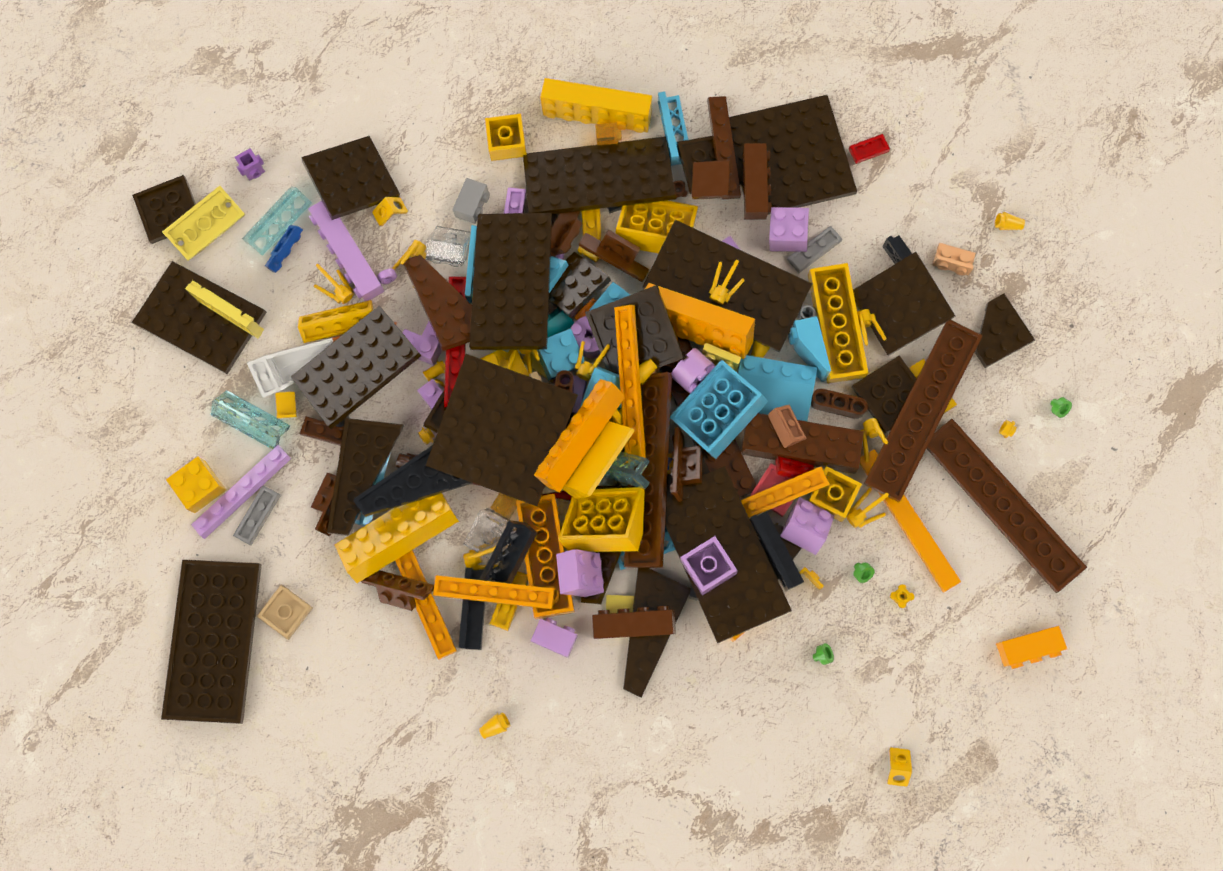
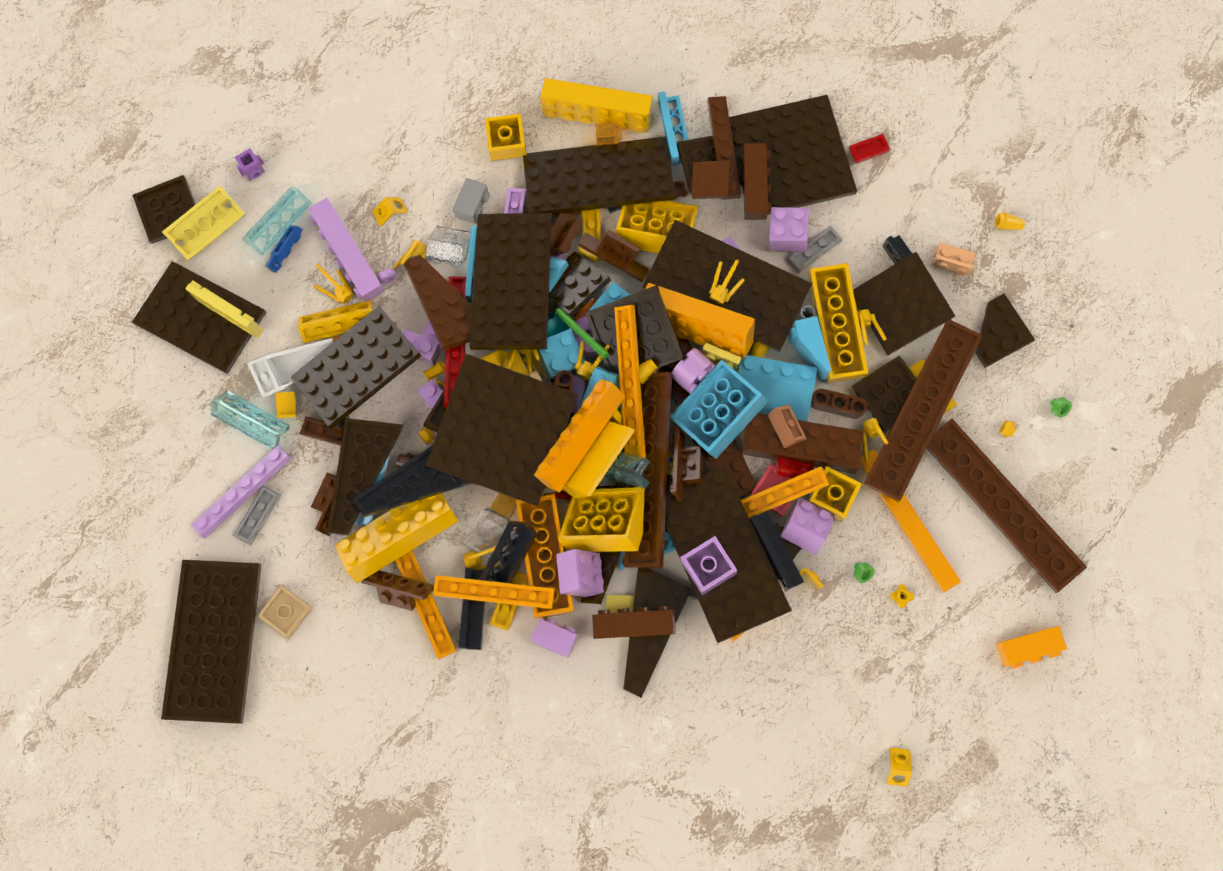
yellow brick [166,456,226,513] -> none
dark brown plate [302,136,400,220] -> none
yellow cone [479,712,511,739] -> none
bright green tile [813,643,834,665] -> none
yellow plant [846,488,889,528] -> none
none -> bright green bar [555,308,609,359]

